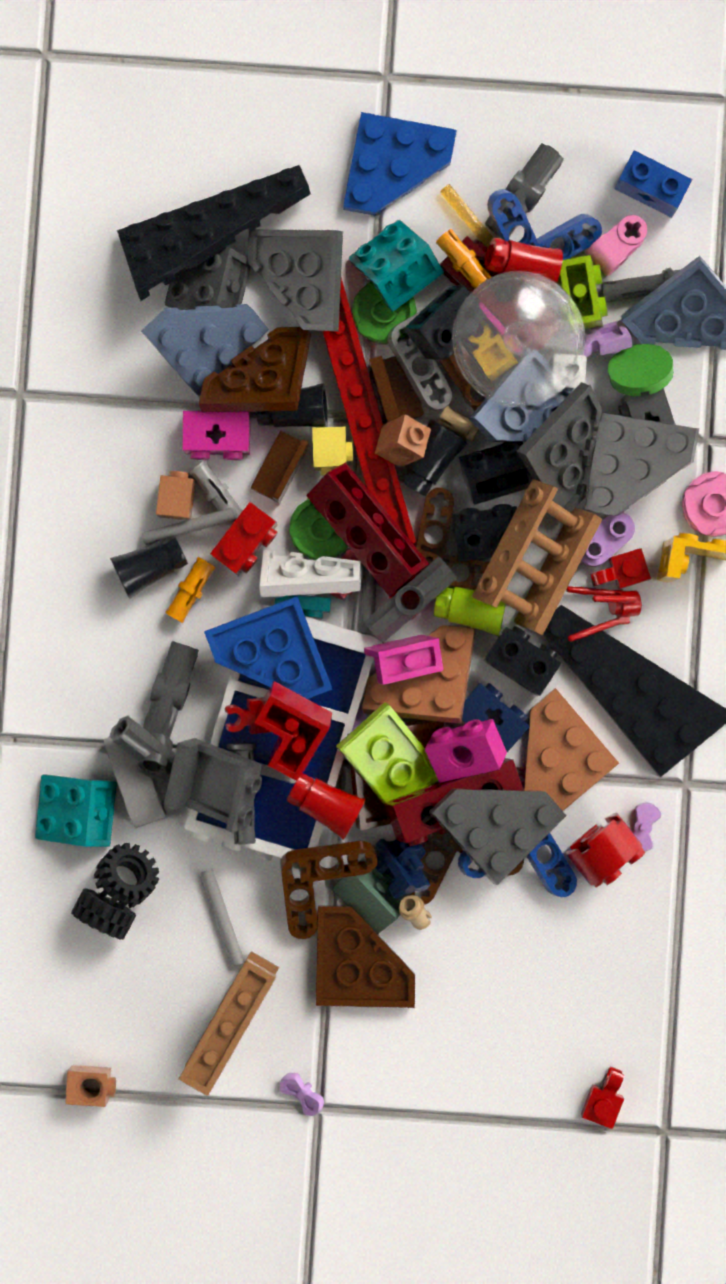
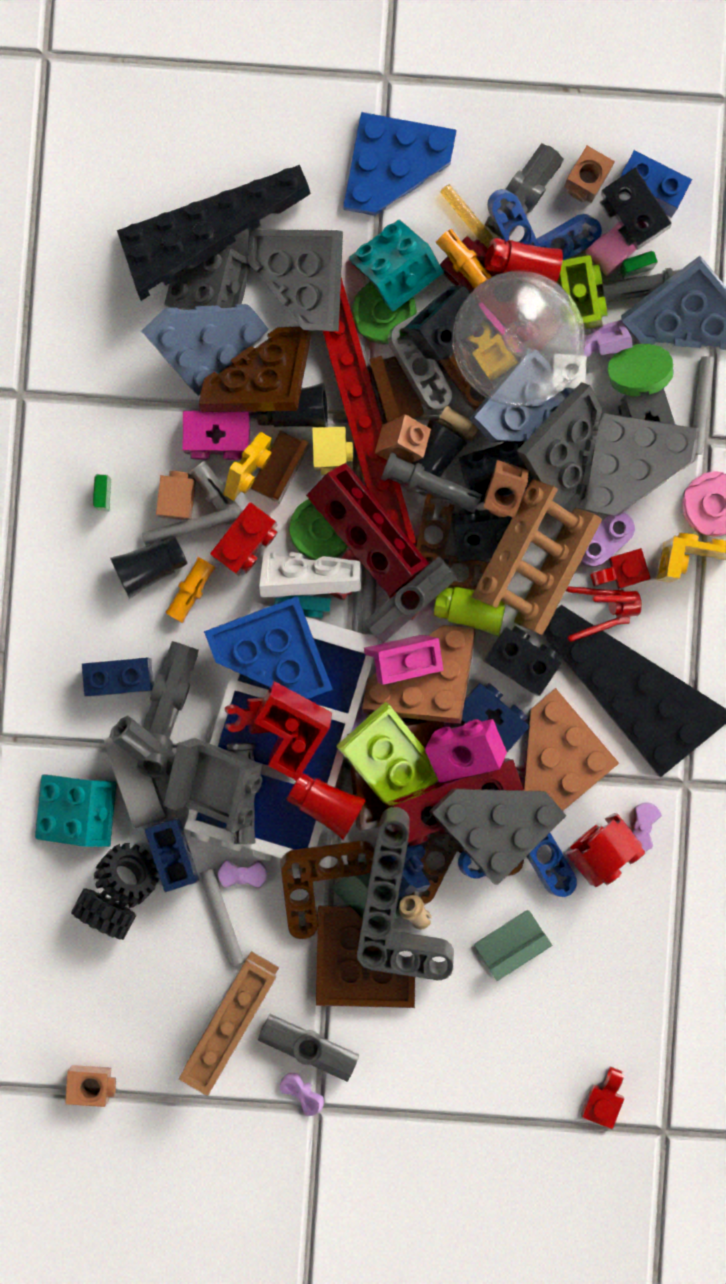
none -> dark blue brick [81,657,154,697]
none -> green tile [93,474,111,511]
none -> dark blue brick [144,817,199,893]
none -> lavender piece [217,860,268,888]
none -> yellow wing [223,432,272,501]
none -> dark grey piece [258,1013,359,1082]
none -> dark grey beam [357,807,454,980]
none -> dark grey pin [381,452,482,513]
none -> sand green panel [475,910,553,981]
none -> nougat brick [483,460,529,518]
none -> nougat brick [564,145,615,203]
none -> black brick [599,167,672,250]
none -> green tile [619,251,658,279]
none -> light grey bar [693,356,714,455]

